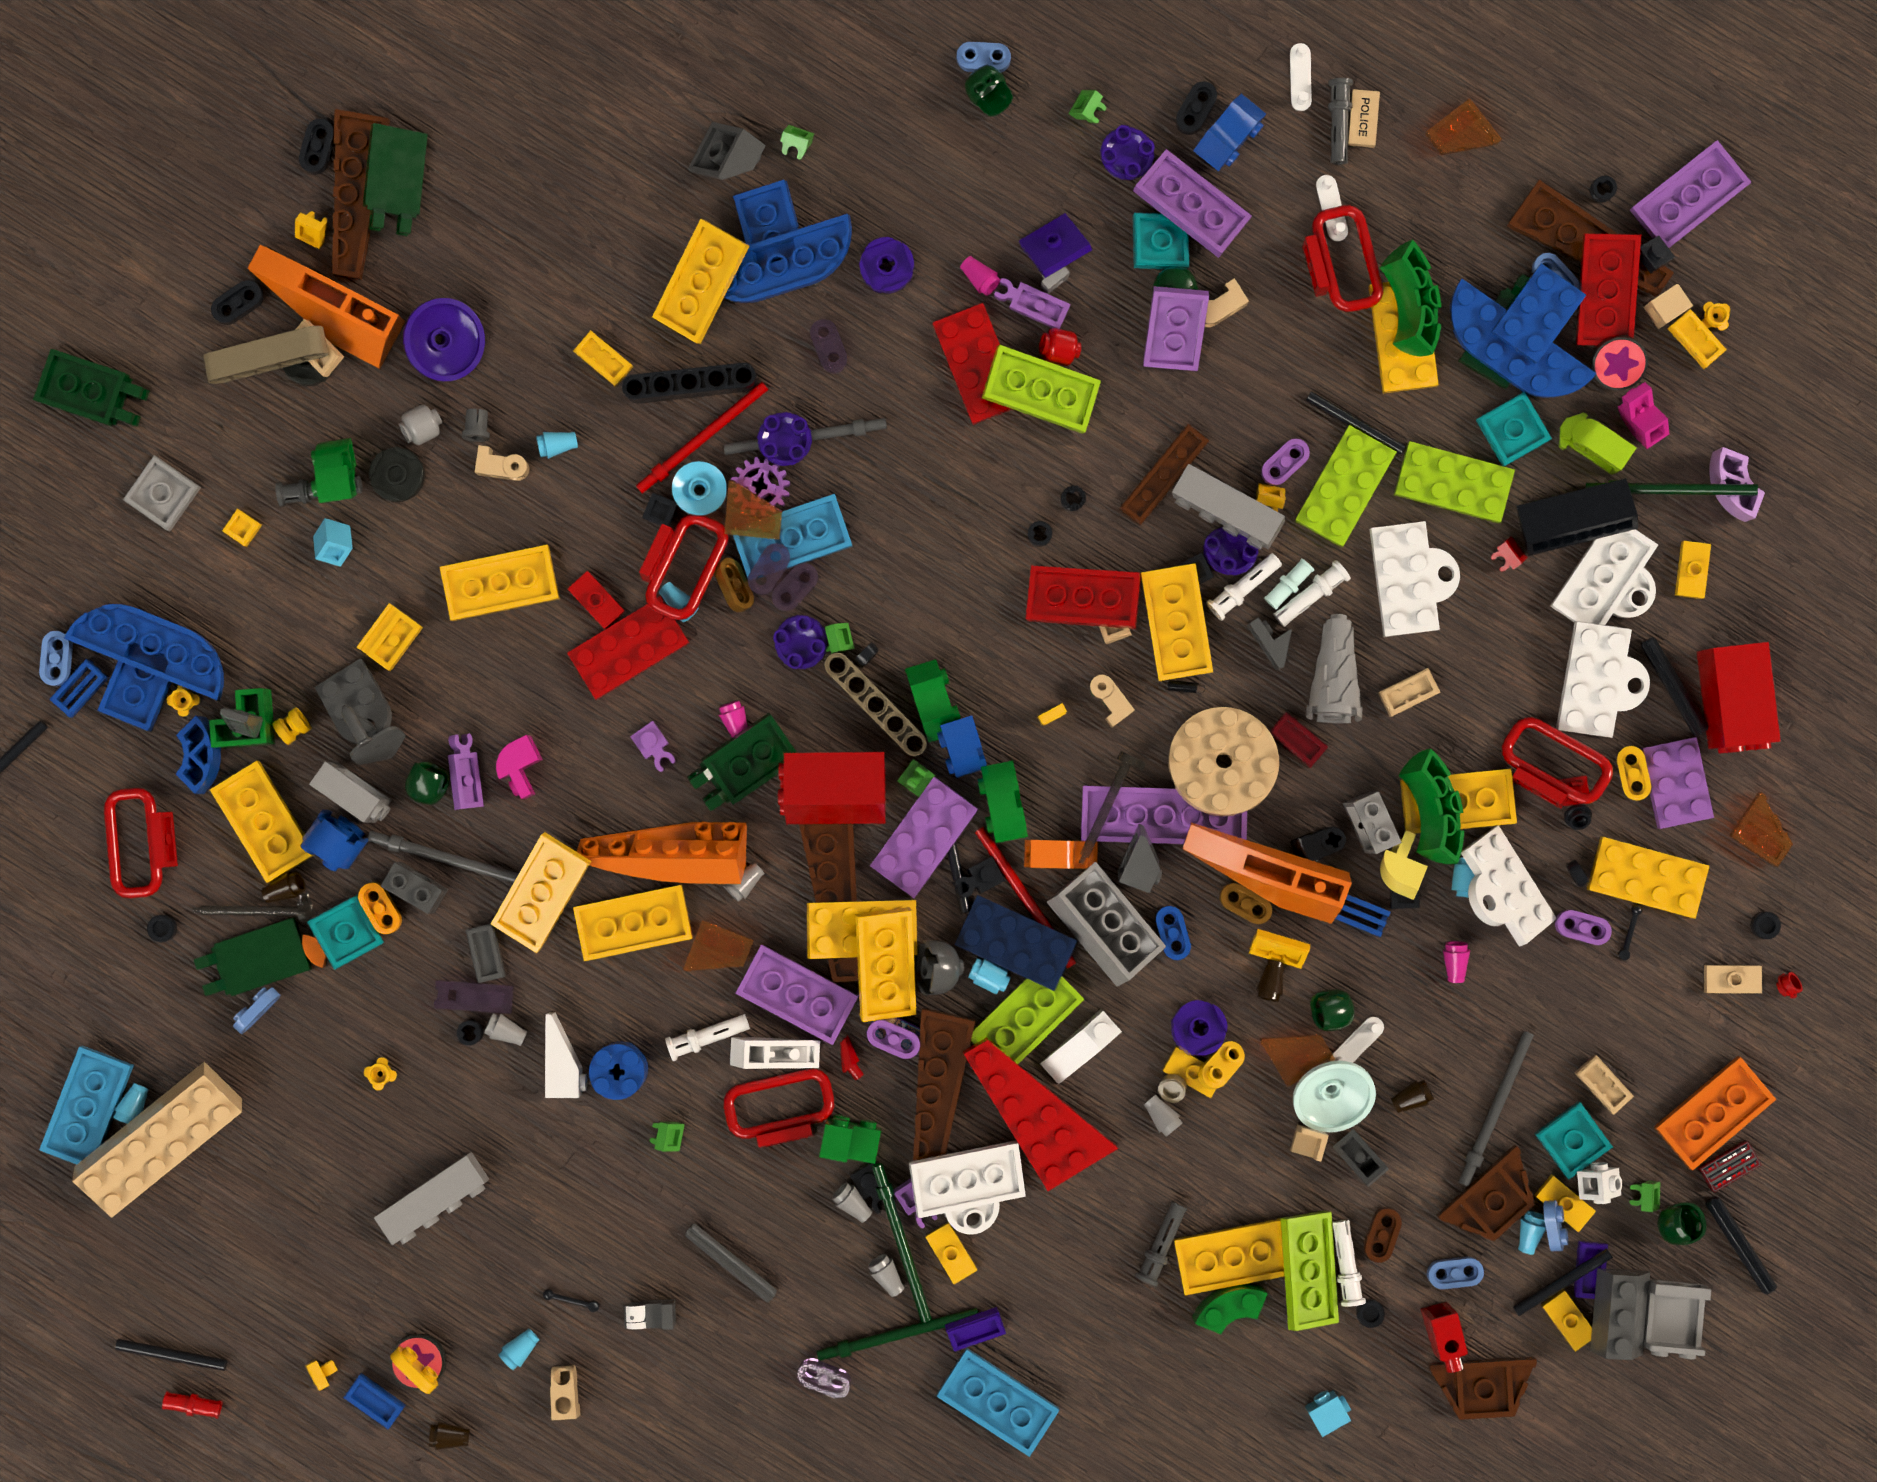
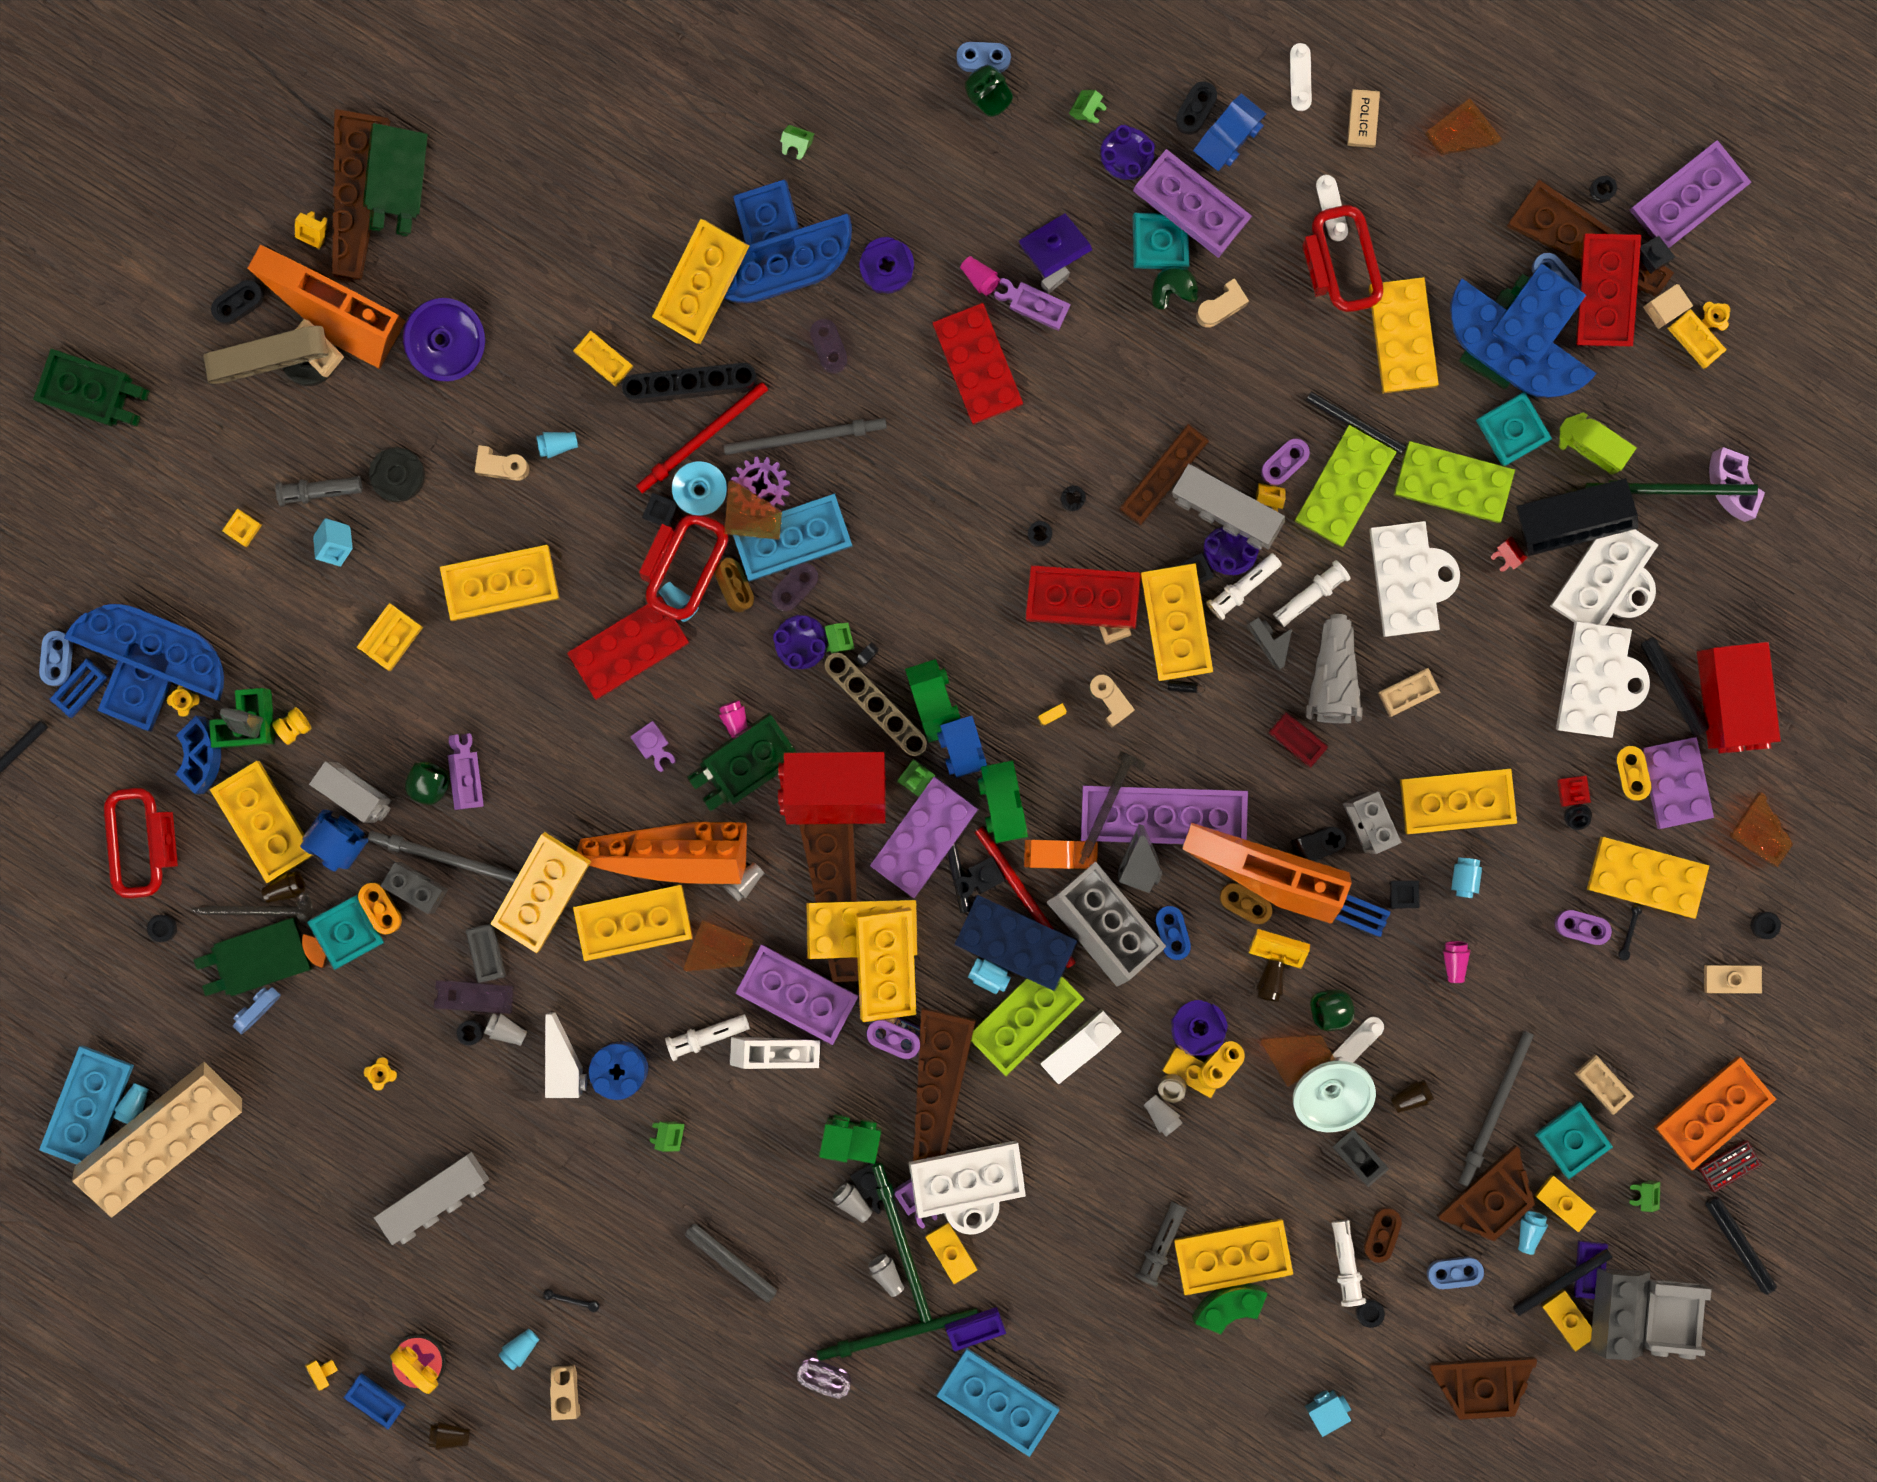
black bar [115,1339,227,1371] -> none
light grey tile [123,455,201,532] -> none
red pin [162,1391,222,1419] -> none
black plate [299,119,334,175] -> none
green brick [311,438,357,503] -> none
dark grey plate [314,658,406,765] -> none
light grey head [399,404,442,445] -> none
dark grey bush [462,409,490,442] -> none
dark pink brick [496,735,543,799] -> none
red plate [568,571,626,629] -> none
dark grey leg [623,1299,676,1330] -> none
dark grey slope [687,122,766,180] -> none
red bar [723,1068,834,1148] -> none
clear purple plate [748,543,791,595] -> none
dark purple dish [757,412,812,466] -> none
red bar [840,1035,864,1081] -> none
dark grey cylinder [915,940,964,995] -> none
red wing [963,1037,1119,1191] -> none
lime plate [982,345,1101,434] -> none
red head [1039,328,1081,366] -> none
medium lavender plate [1143,286,1209,371] -> none
tan plate [1168,707,1279,817] -> none
light aqua pin [1264,558,1314,610] -> none
lime plate [1281,1211,1339,1331] -> none
tan panel [1290,1124,1329,1162] -> none
dark grey pin [1328,78,1353,165] -> none
green brick [1379,239,1442,357] -> none
light yellow brick [1380,831,1428,900] -> none
green brick [1398,748,1464,864] -> none
red torso [1420,1301,1468,1373] -> none
white plate [1461,825,1557,947] -> none
red bar [1502,717,1613,809] -> none
medium blue plate [1543,1200,1568,1251] -> none
black tile [1566,859,1589,887] -> none
white brick [1577,1162,1622,1204] -> none
tile [1591,335,1648,390] -> none
dark pink brick [1618,382,1669,449] -> none
dark green helmet [1657,1202,1707,1245] -> none
yellow plate [1675,541,1711,599] -> none
red plate [1776,972,1803,999] -> none

